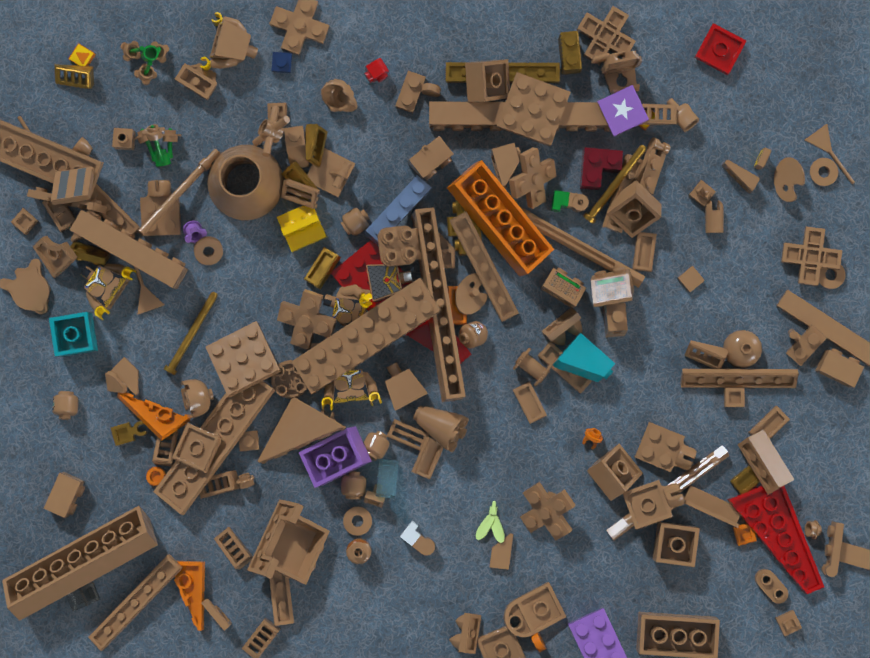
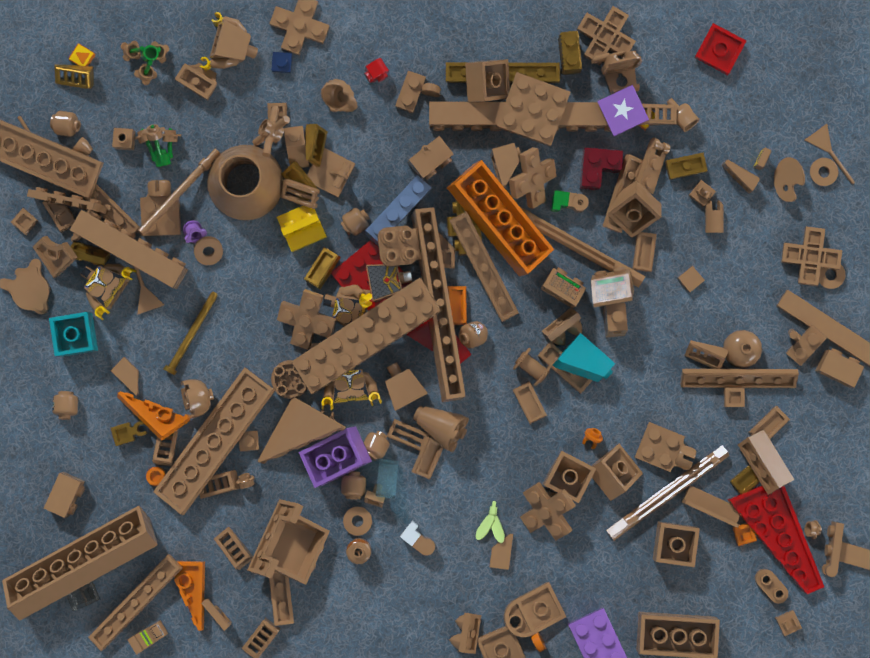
medium nougat tile [51,166,95,205] -> none
medium nougat tile [105,371,127,393] -> none
medium nougat tile [172,423,222,473] -> none
medium nougat plate [206,321,281,398] -> none
medium nougat piece [455,273,488,315] -> none
pearl gold bar [583,145,646,224] -> none
medium nougat plate [623,480,685,530] -> none
none -> medium nougat head [50,111,81,137]
none -> medium nougat leg [127,620,168,655]
none -> medium nougat slope [542,451,596,503]
none -> pearl gold plate [665,152,708,180]

